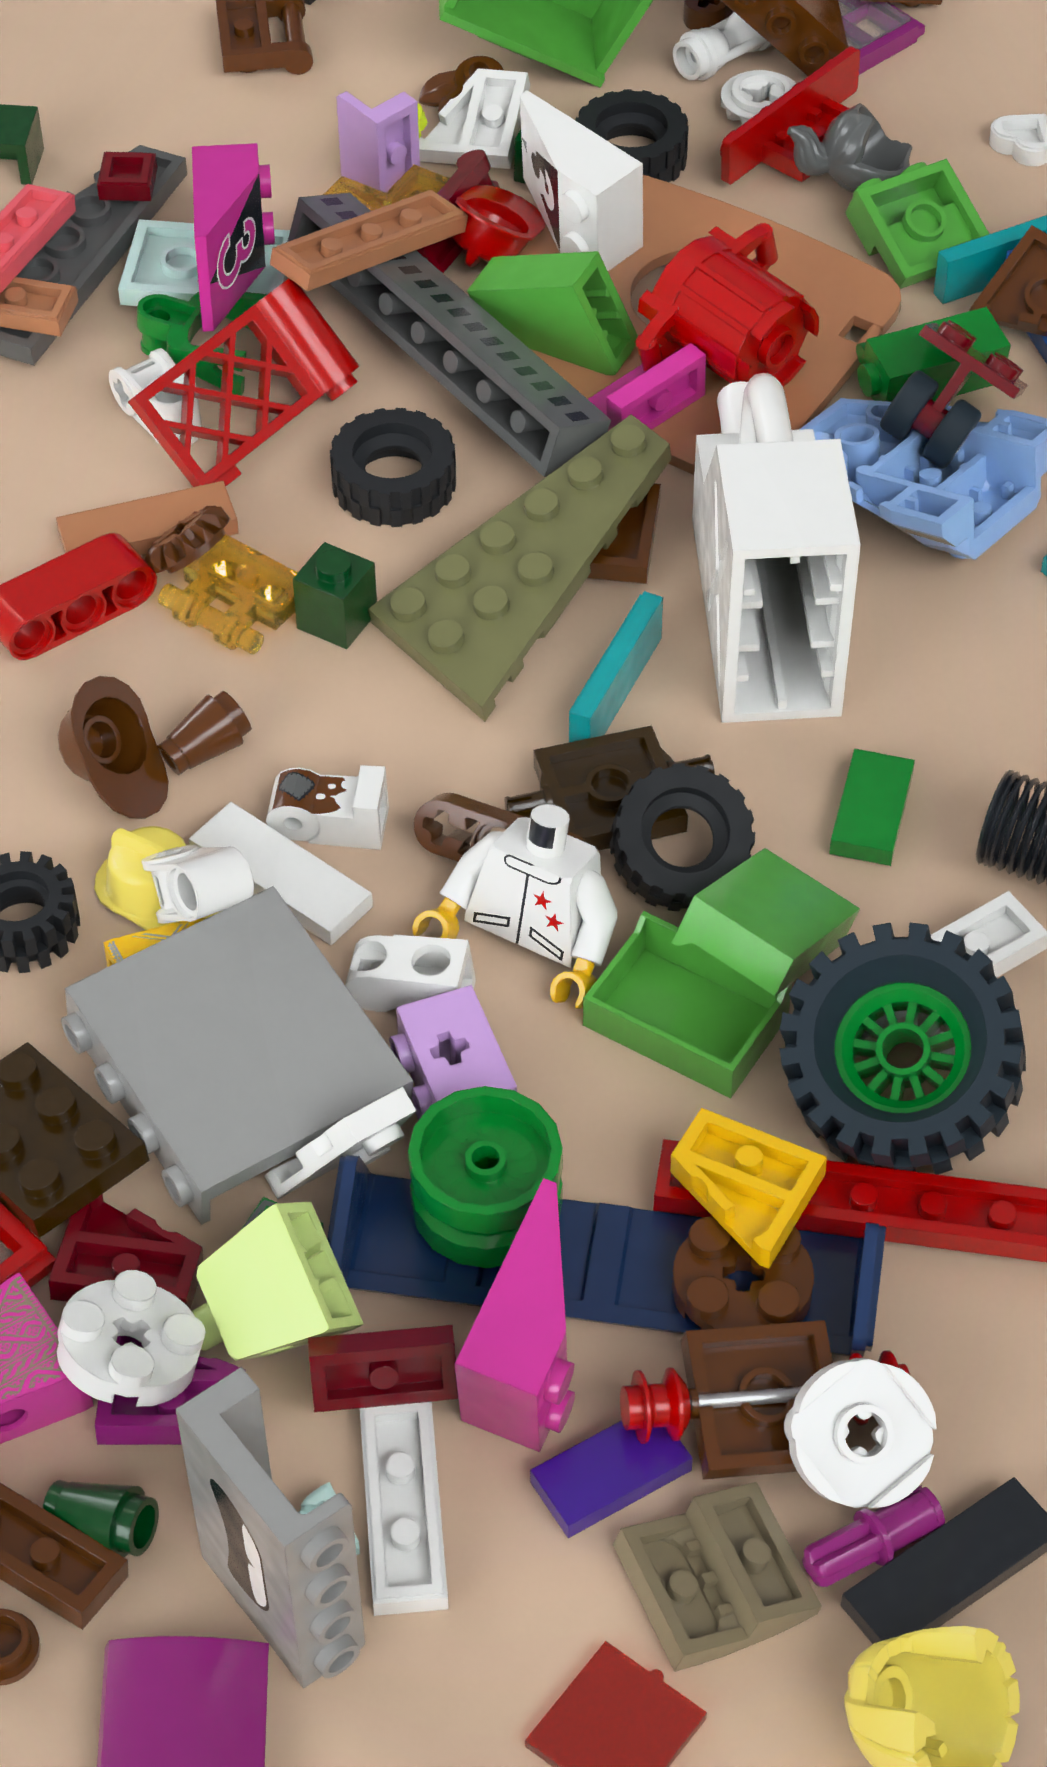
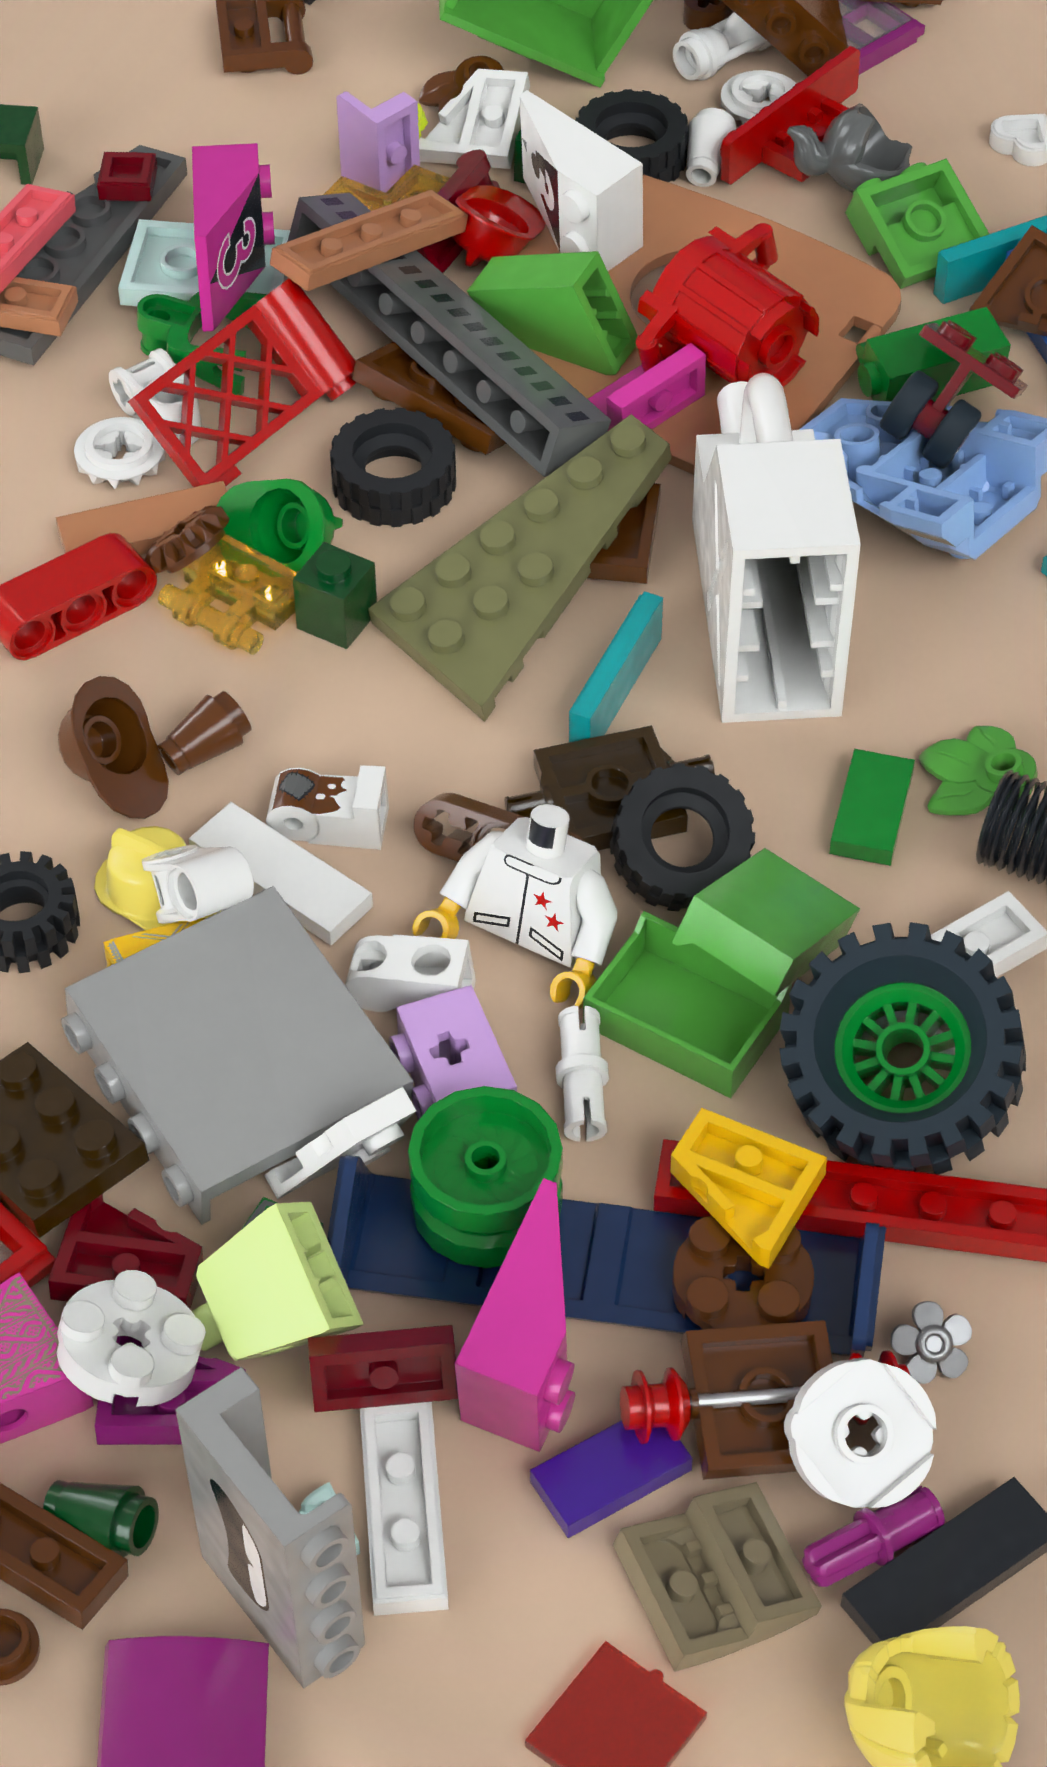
none -> white gear [74,417,166,489]
none -> green piece [215,479,343,575]
none -> reddish brown wing [352,341,507,455]
none -> white pin [555,1006,609,1142]
none -> white cone [686,108,737,187]
none -> flat silver plant [890,1301,972,1384]
none -> bright green plate [919,726,1038,815]

